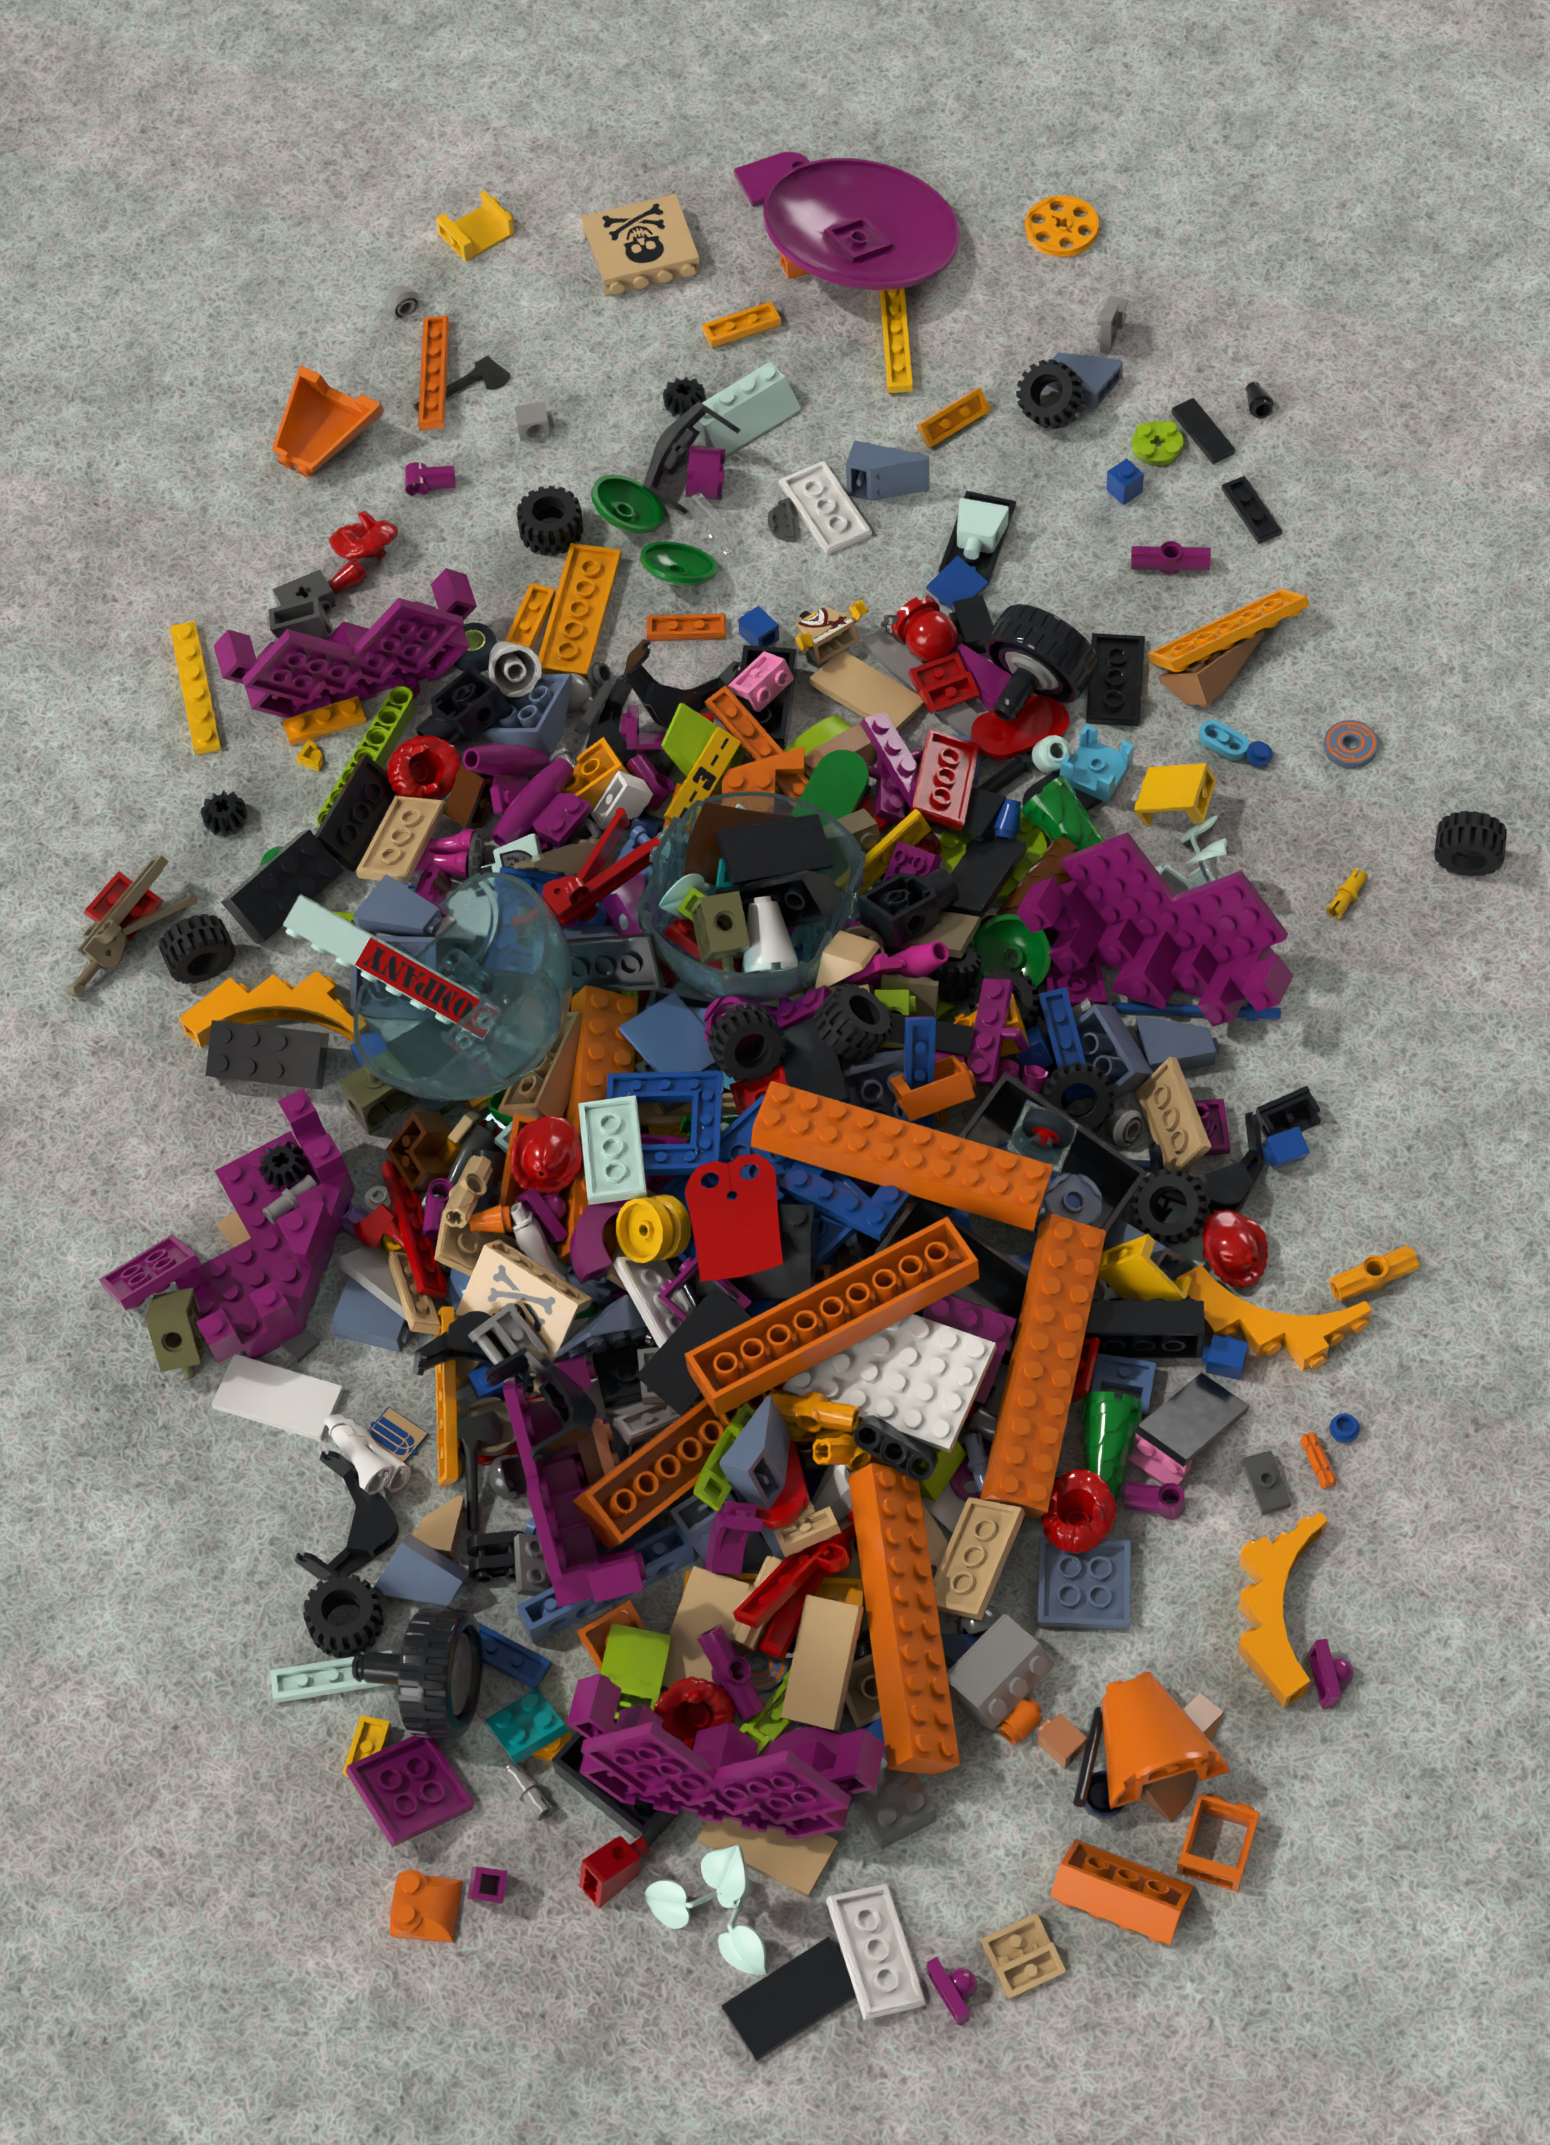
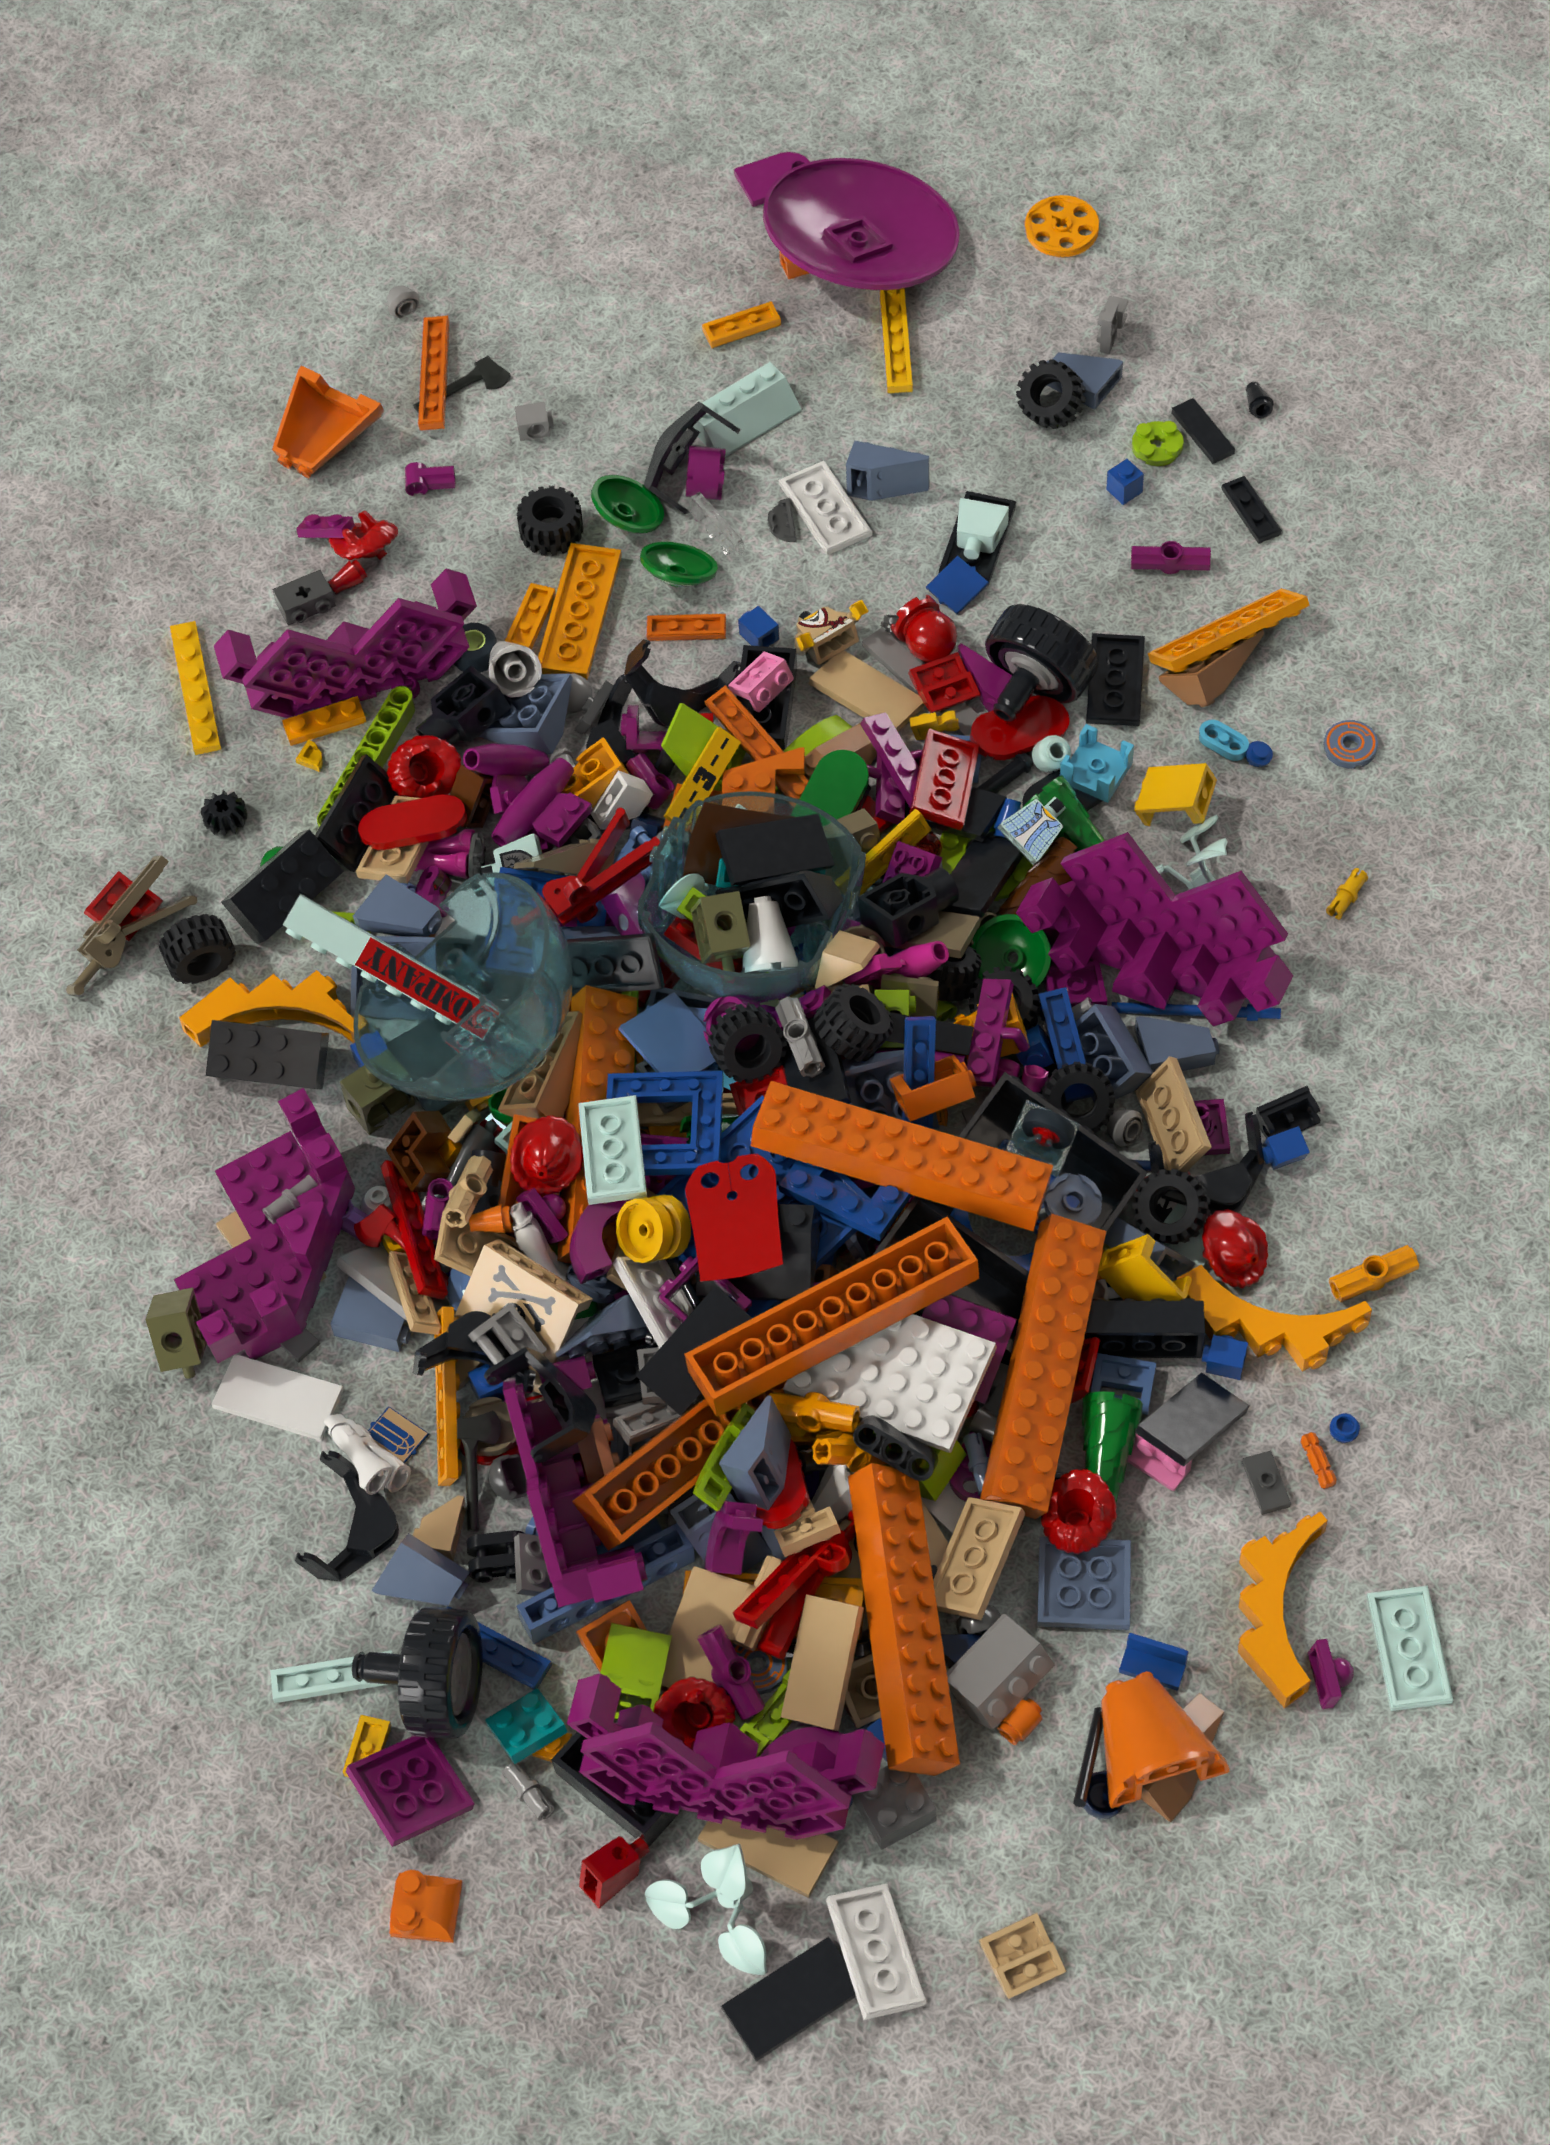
magenta plate [98,1234,201,1310] -> none
black gear [259,1141,308,1191] -> none
dark grey torso [269,596,333,640] -> none
black tyre [303,1573,384,1658] -> none
yellow panel [436,190,514,262] -> none
magenta brick [467,1866,508,1904] -> none
tan panel [581,194,700,296] -> none
dark grey plate [587,662,611,689] -> none
black gear [663,375,706,417] -> none
light orange plate [916,388,991,448] -> none
magenta tile [926,1957,977,2025] -> none
black brick [948,595,994,654] -> none
nougat brick [1038,1713,1087,1769] -> none
orange slope [1050,1839,1194,1944] -> none
magenta piece [1124,1482,1184,1519] -> none
orange window [1176,1793,1260,1892] -> none
black tyre [1434,811,1507,876] -> none
none -> magenta plate [296,514,355,538]
none -> red tile [358,794,467,850]
none -> light grey piece [775,997,825,1077]
none -> yellow plate [909,711,960,740]
none -> torso [997,797,1066,865]
none -> blue panel [1119,1633,1189,1691]
none -> light aqua tile [1366,1586,1453,1711]

